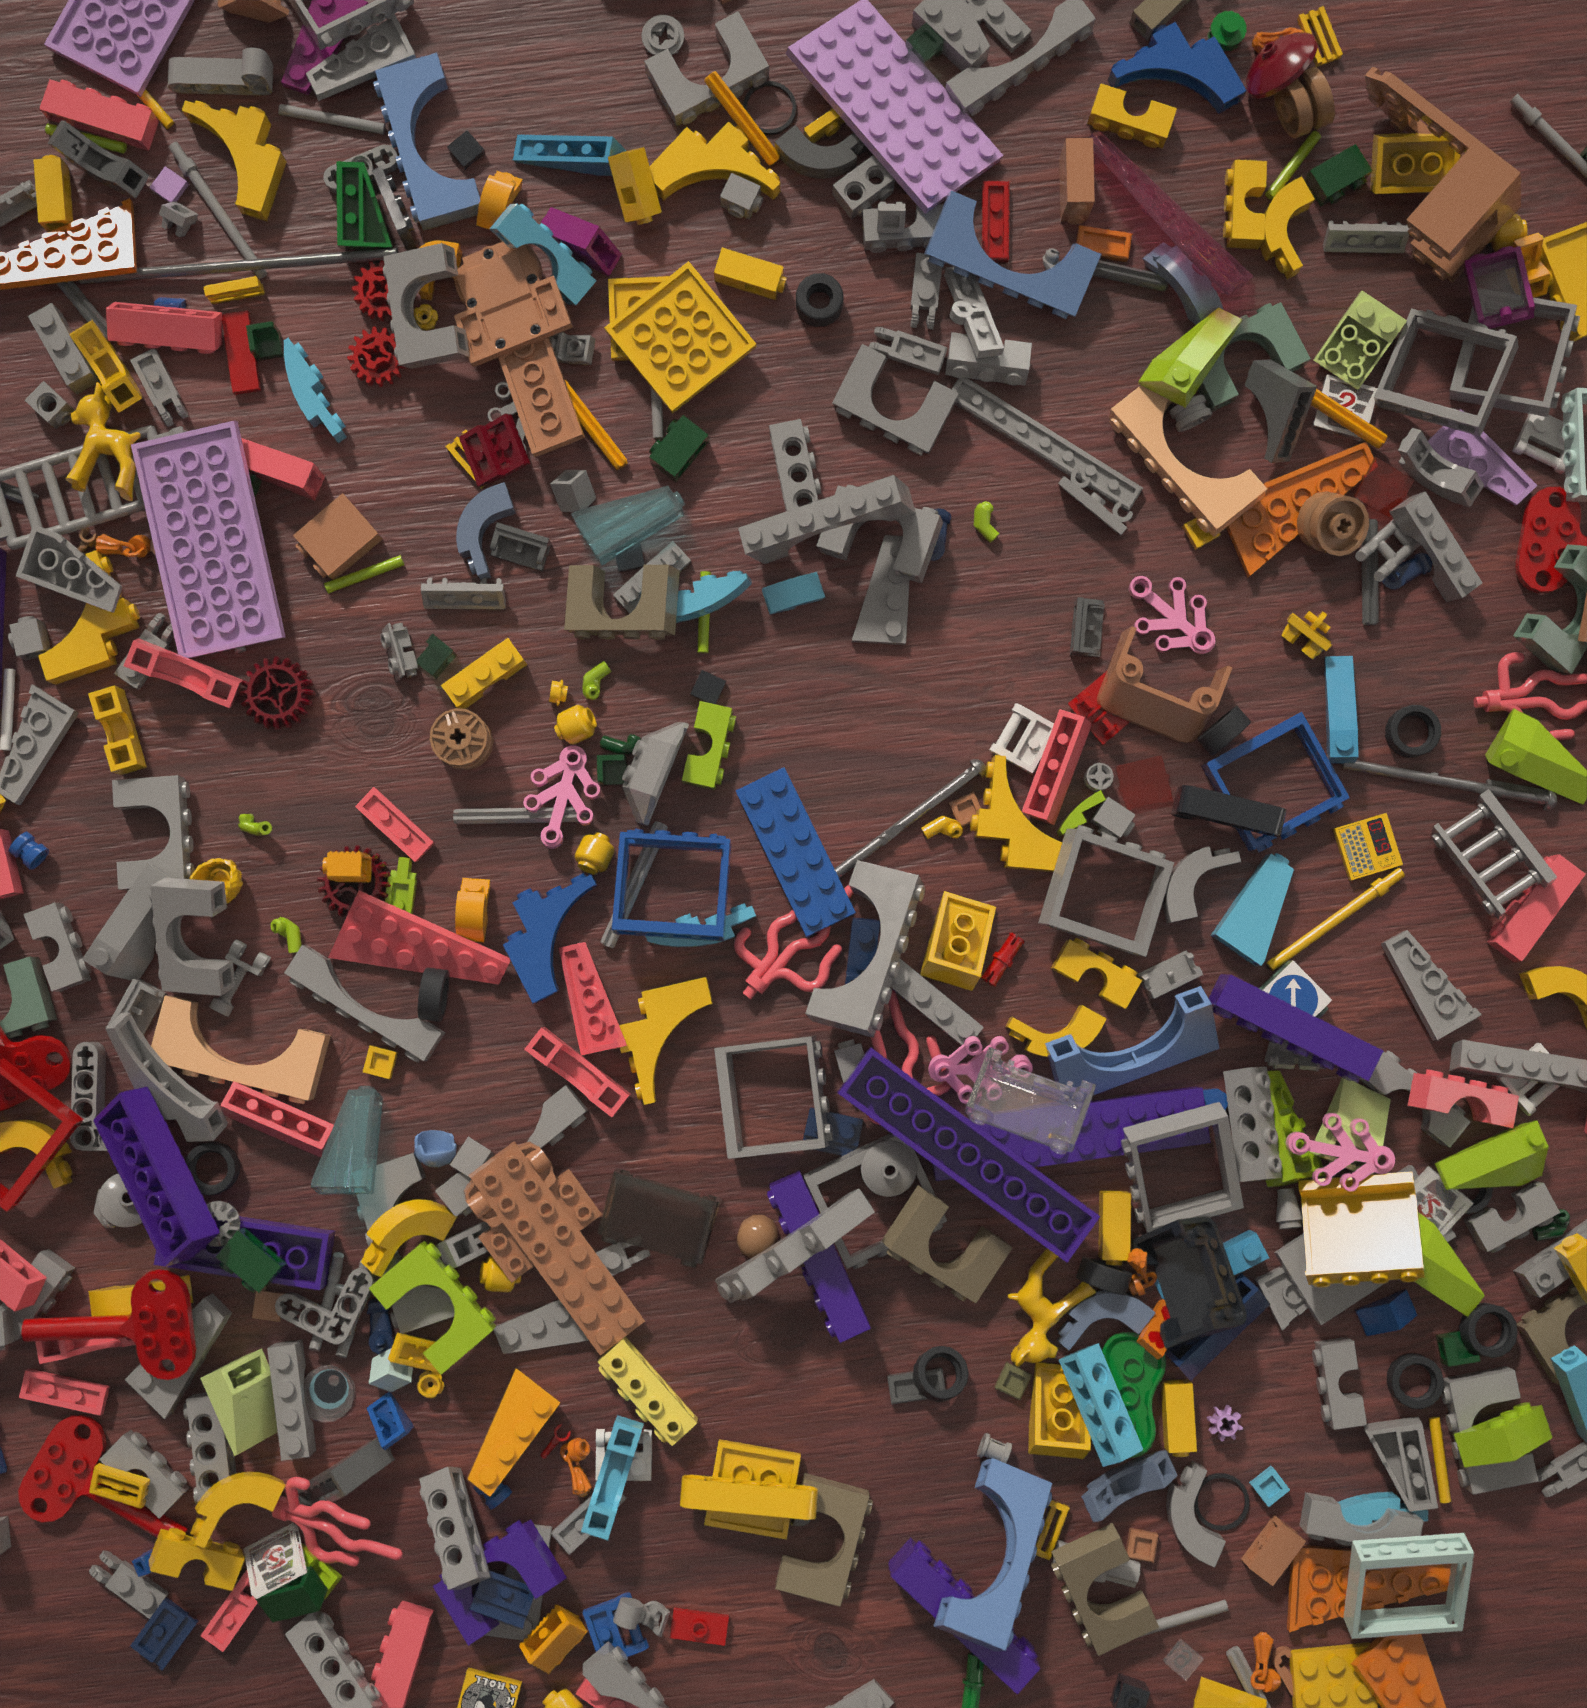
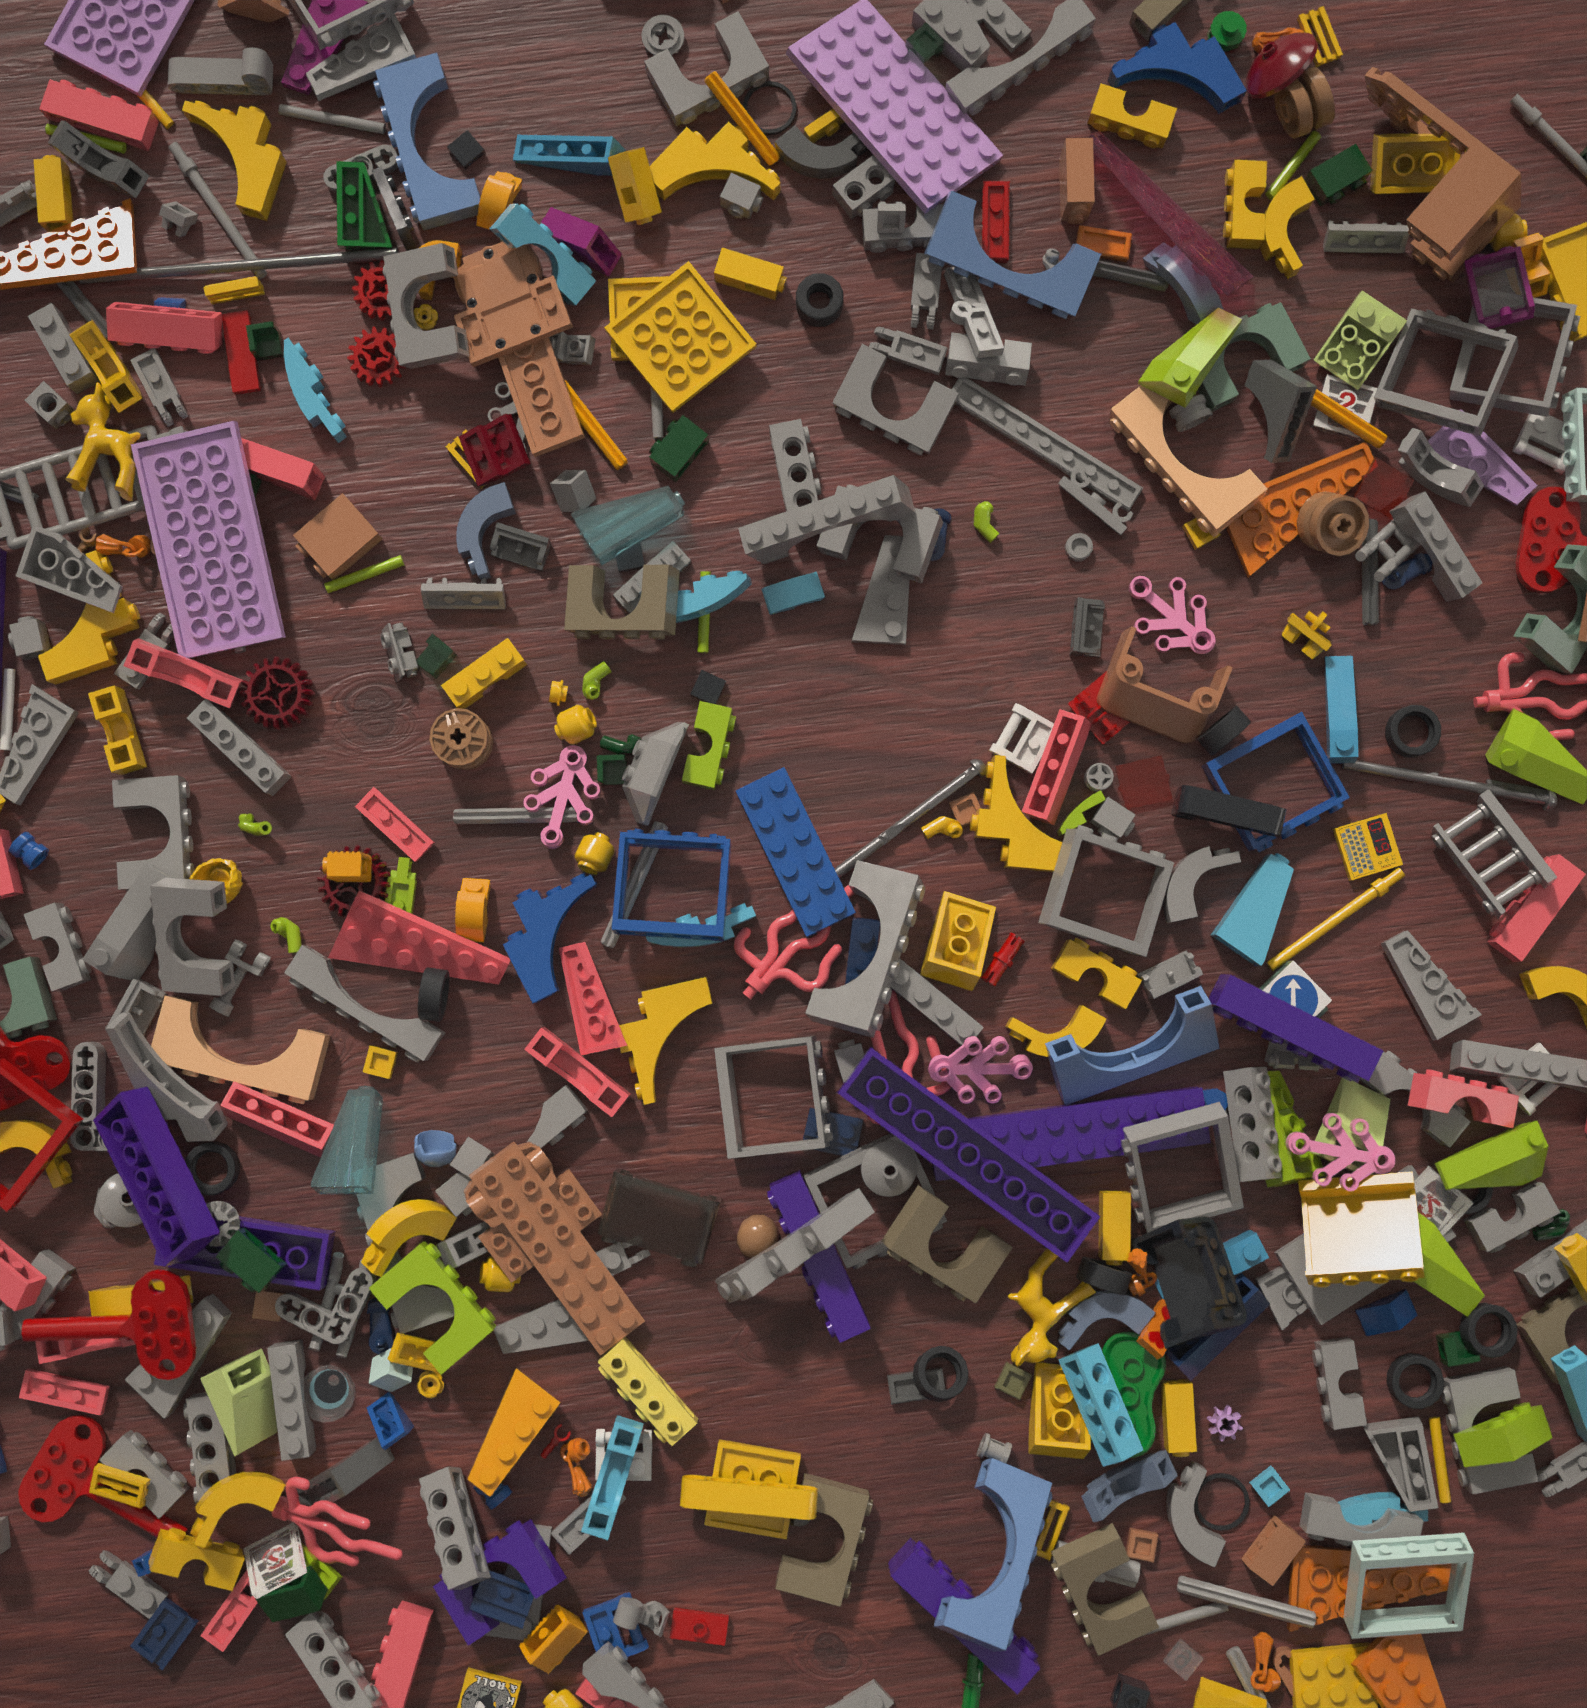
lavender tile [149,166,189,203] -> none
clear windscreen [966,1047,1096,1154] -> none
light grey cone [1276,1188,1303,1229] -> none
none -> light grey brick [187,699,292,796]
none -> light grey tile [1065,533,1093,562]
none -> light grey axle [1177,1576,1316,1628]

